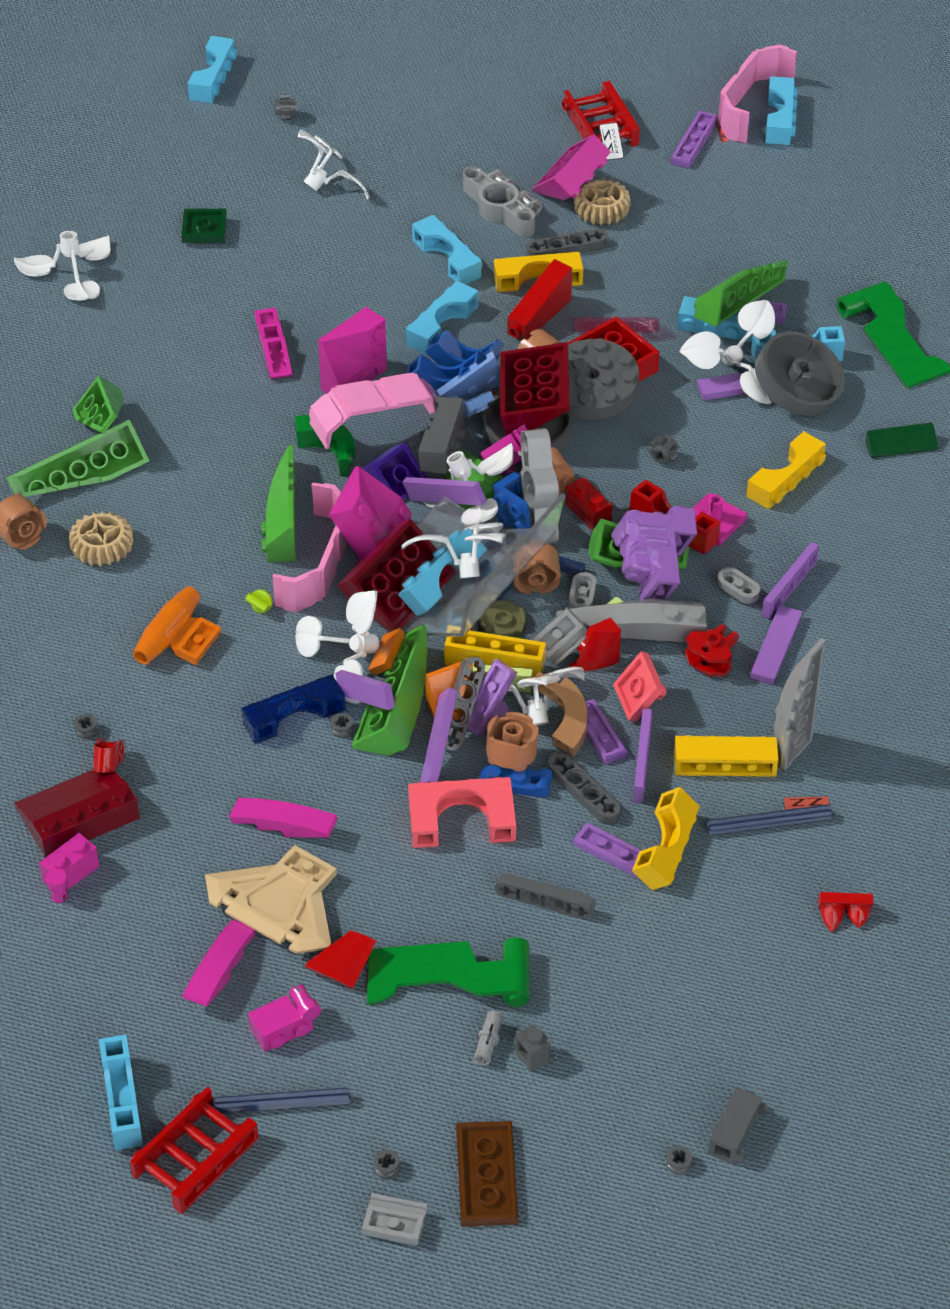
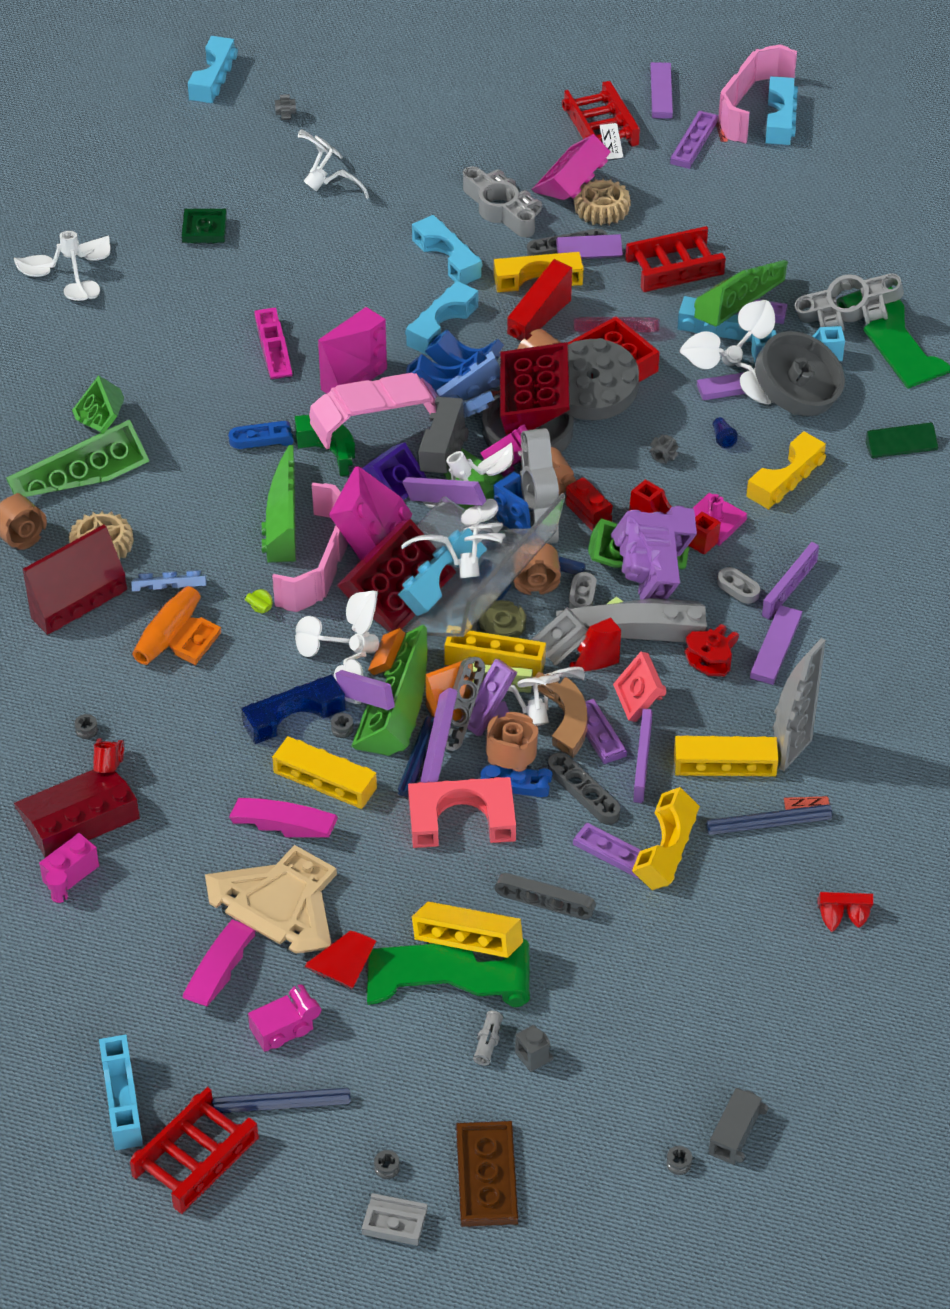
none -> dark red slope [23,524,127,635]
none -> medium blue wing [131,570,207,591]
none -> blue plate [228,421,294,449]
none -> yellow brick [272,736,377,809]
none -> dark blue axle [398,716,434,798]
none -> yellow brick [412,901,523,958]
none -> medium lavender tile [556,234,623,259]
none -> red fence [626,226,726,292]
none -> medium lavender tile [650,62,673,119]
none -> clear blue cone [712,417,738,448]
none -> light grey piece [795,273,904,330]

